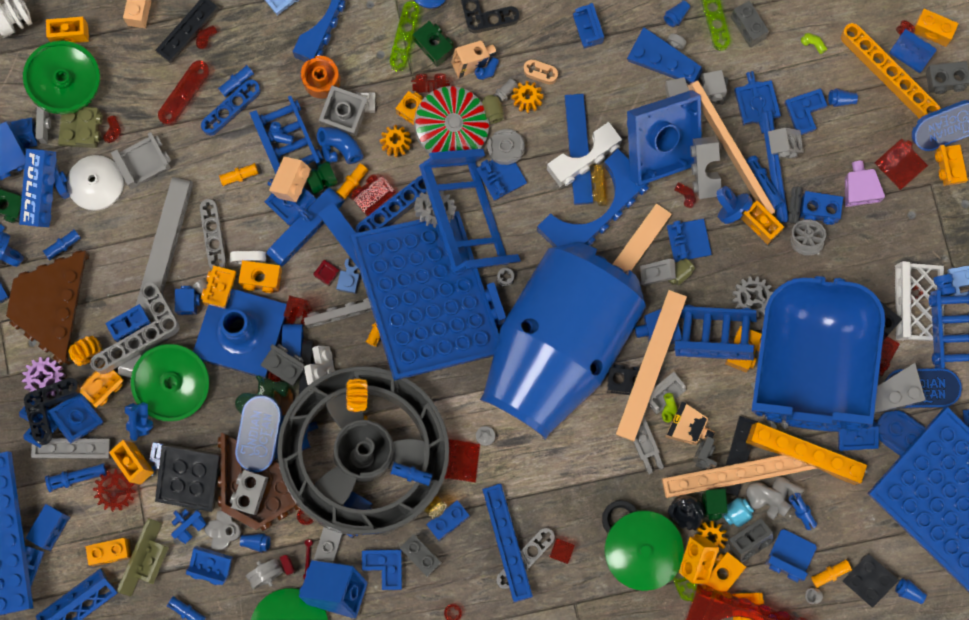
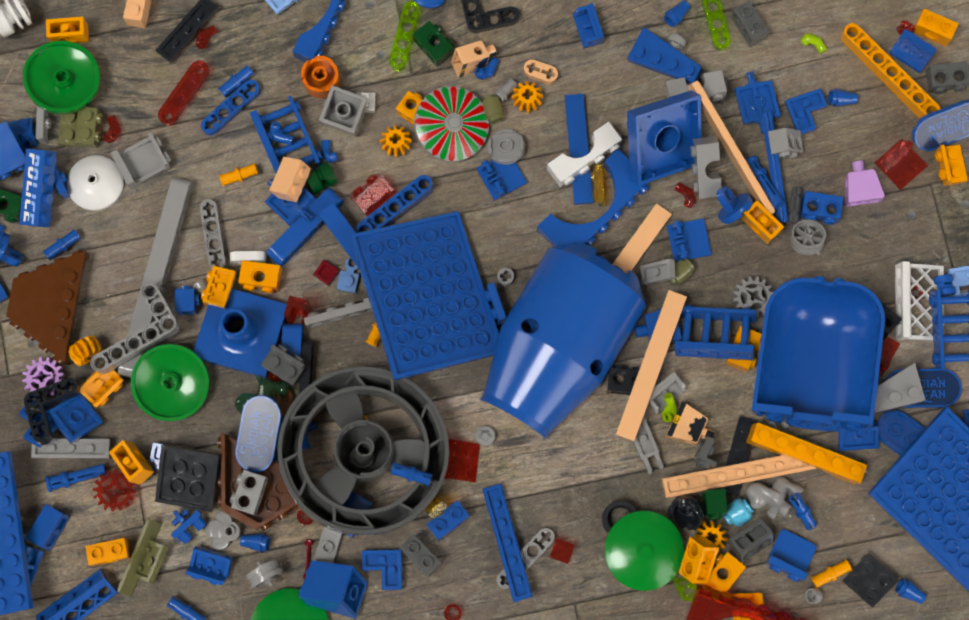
blue brick [105,304,152,342] -> none
blue hips [125,402,153,441] -> none
dark red tile [280,555,296,576] -> none
white plate [304,346,335,385] -> none
blue cylinder [317,127,364,164] -> none
light orange pin [336,163,369,200] -> none
light orange gear [346,379,368,412] -> none
clear red hinge [411,73,450,93] -> none
light grey gear [414,190,456,228] -> none
blue piece [419,149,520,272] -> none

